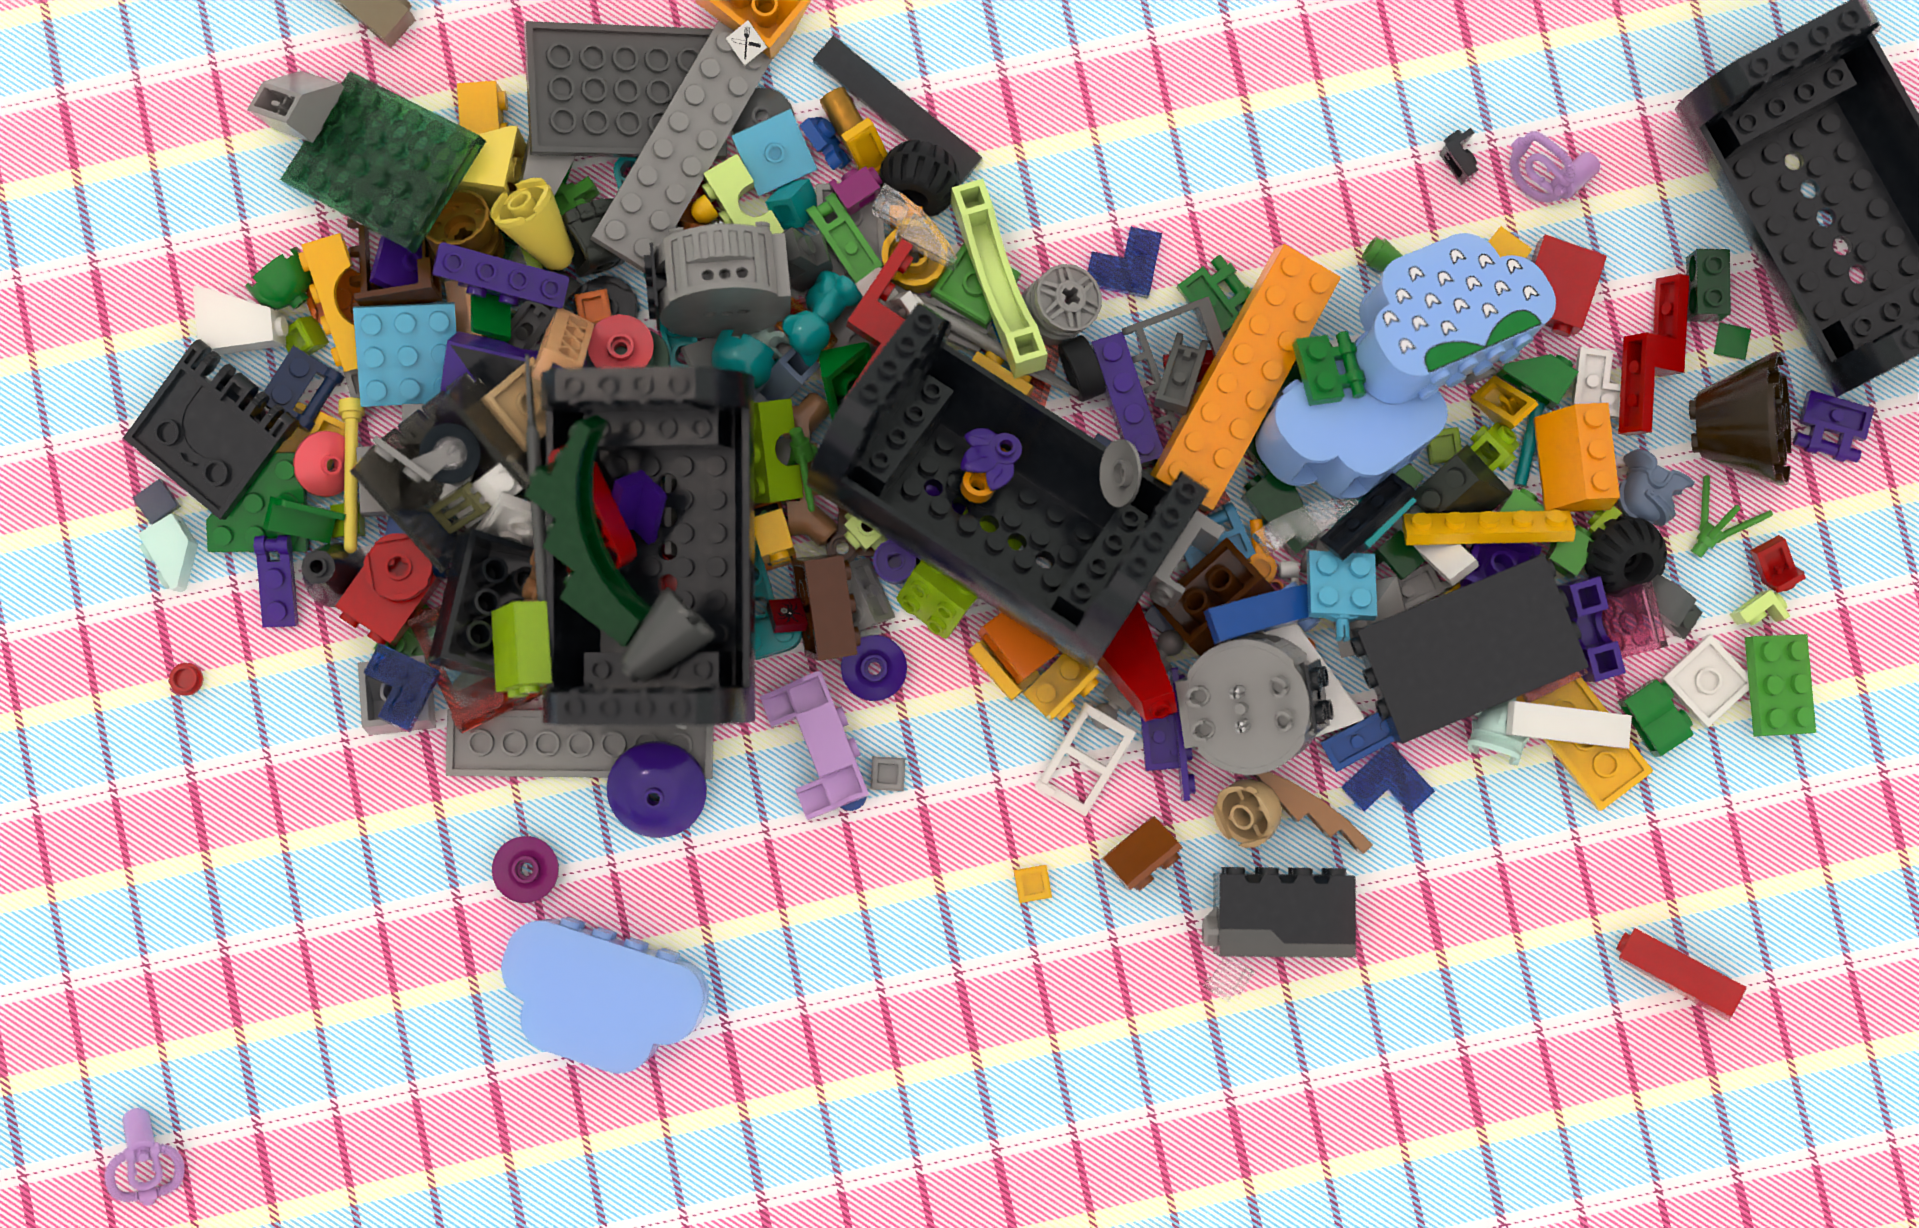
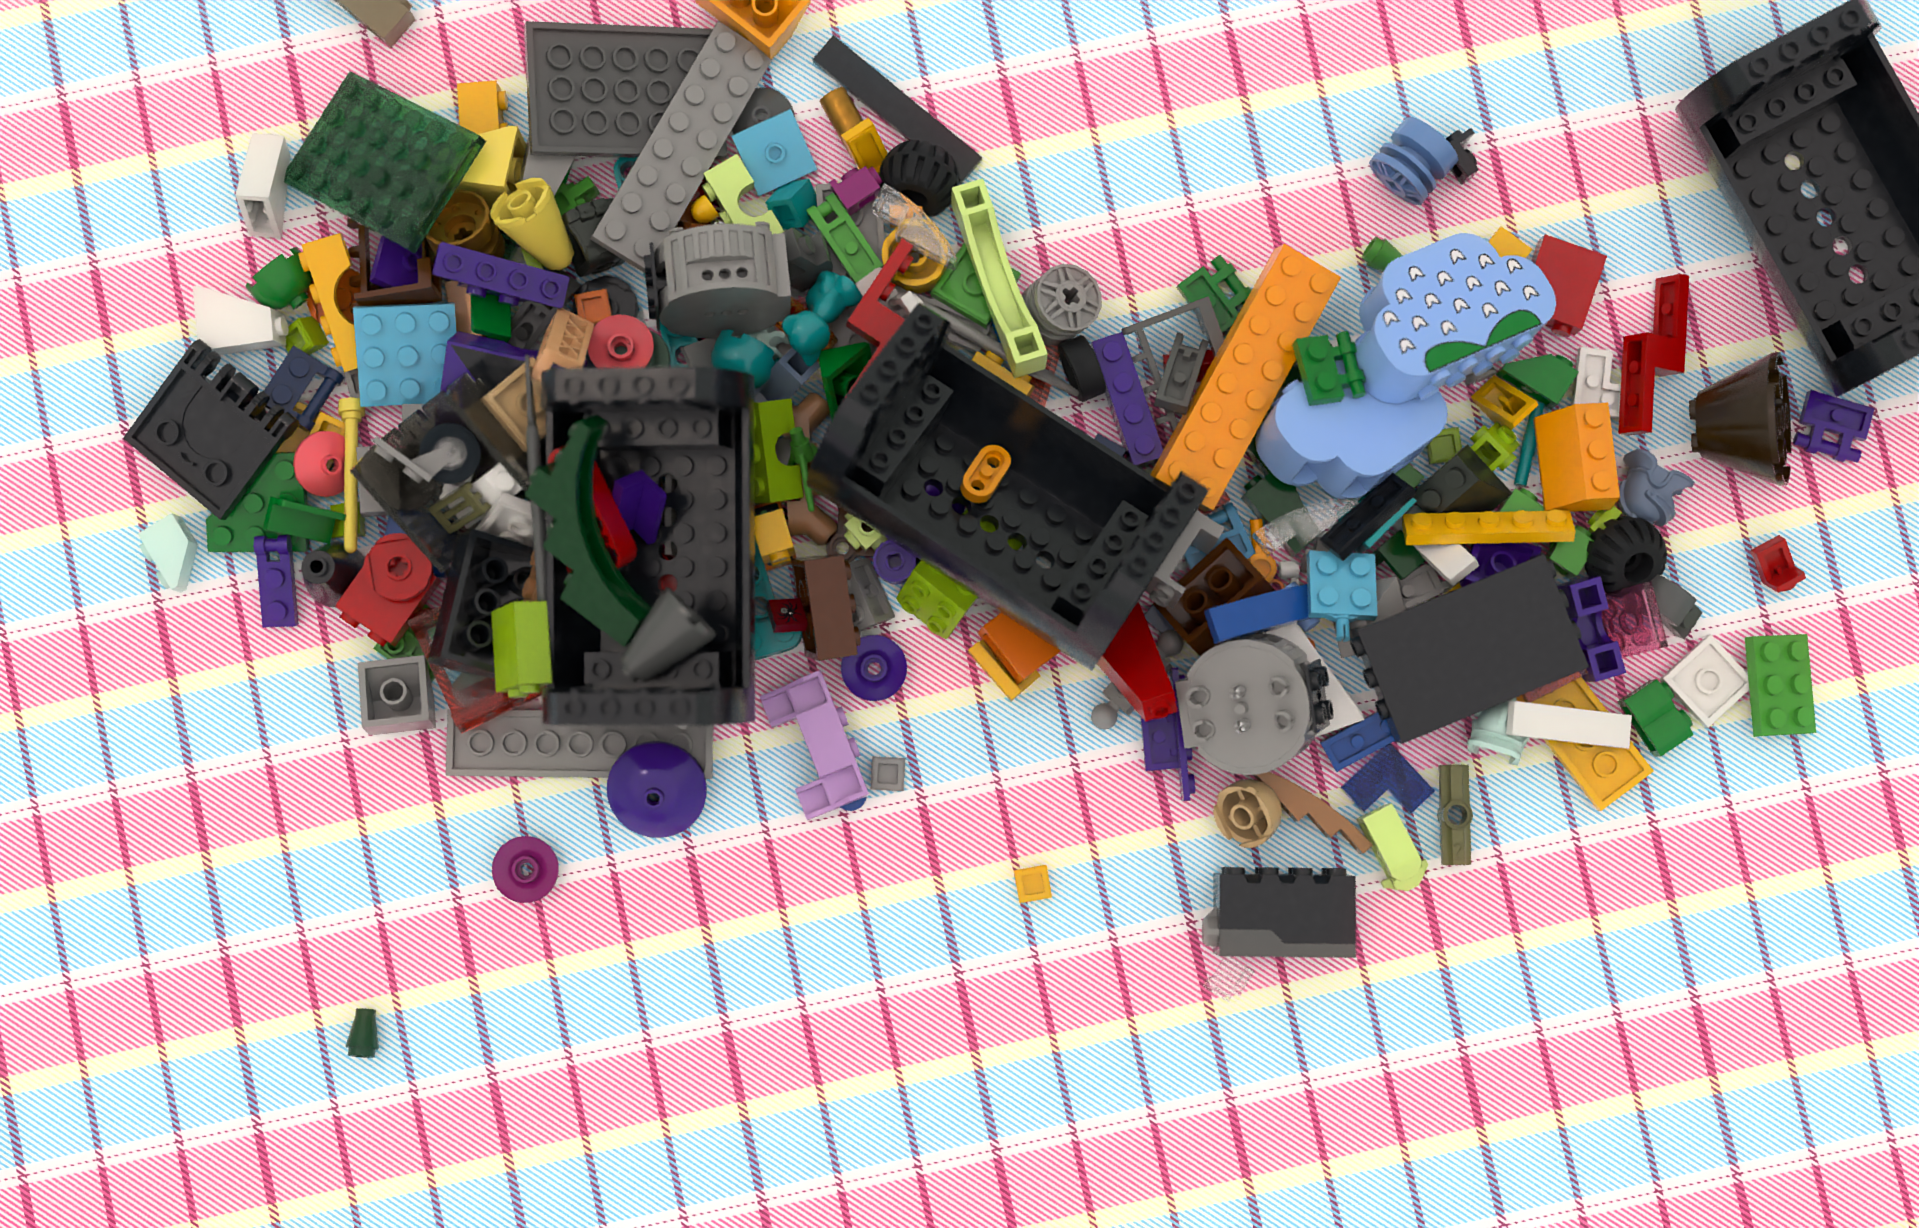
lavender piece [104,1108,185,1206] -> none
tile [133,479,181,525] -> none
red plate [169,663,204,696] -> none
light grey slope [247,71,345,143] -> none
clear blue plate [363,643,441,733] -> none
light blue brick [501,916,709,1074] -> none
white sticker [726,20,767,66] -> none
blue plate [799,117,851,170] -> none
dark purple plate [960,428,1022,491] -> none
yellow bracket [1023,653,1100,722] -> none
white window [1035,701,1137,817] -> none
clear blue plate [1088,226,1162,298] -> none
light grey dish [1100,439,1141,507] -> none
dark orange slope [1101,816,1183,891] -> none
lavender piece [1509,131,1600,203] -> none
red slope [1616,928,1747,1022] -> none
dark green brick [1686,249,1731,322] -> none
bright green plant [1691,475,1773,558] -> none
green sticker [1713,322,1751,360] -> none
yellowish green bracket [1729,589,1790,626] -> none
none -> white slope [235,133,291,238]
none -> dark green cone [345,1008,379,1058]
none -> yellowish green piece [1356,803,1428,891]
none -> medium blue wheel [1369,117,1459,205]
none -> olive piece [1437,764,1473,865]

